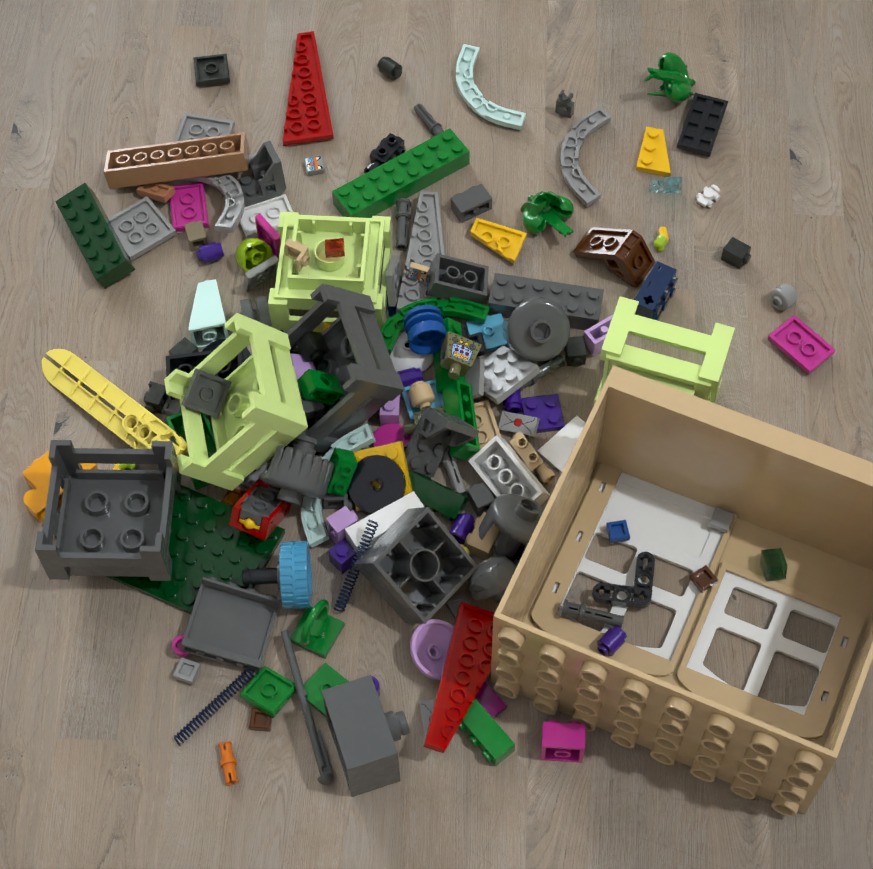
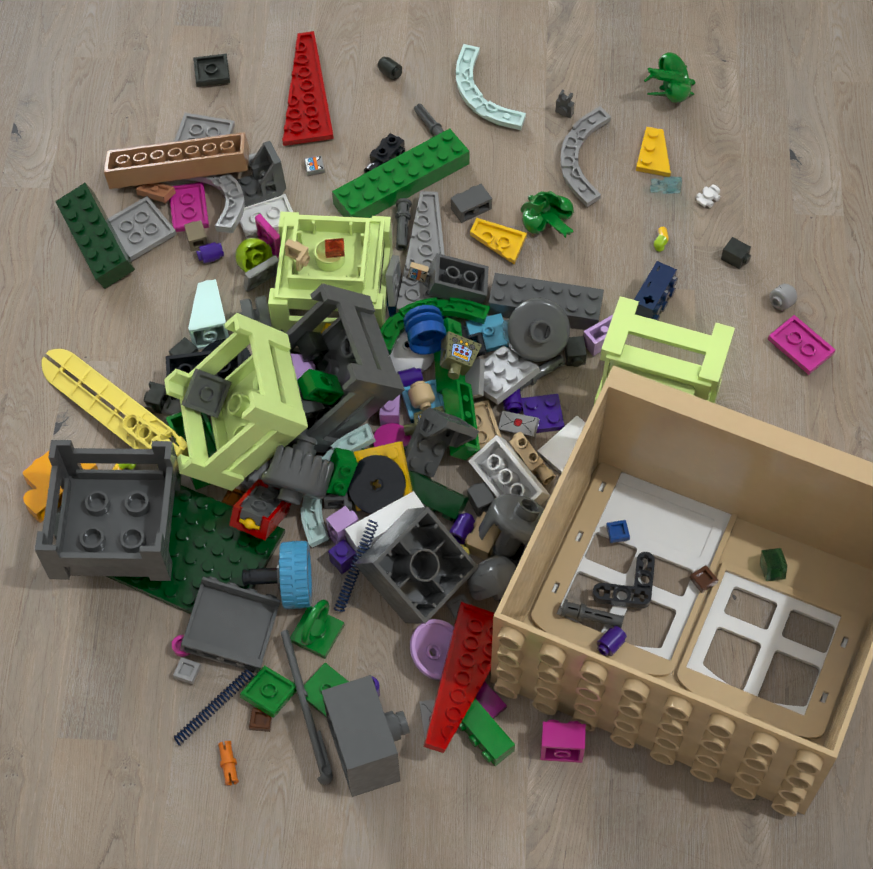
light grey pin [442,445,467,496] -> none
reddish brown bracket [573,227,656,287] -> none
black plate [676,93,728,157] -> none
light grey tile [708,507,735,533] -> none

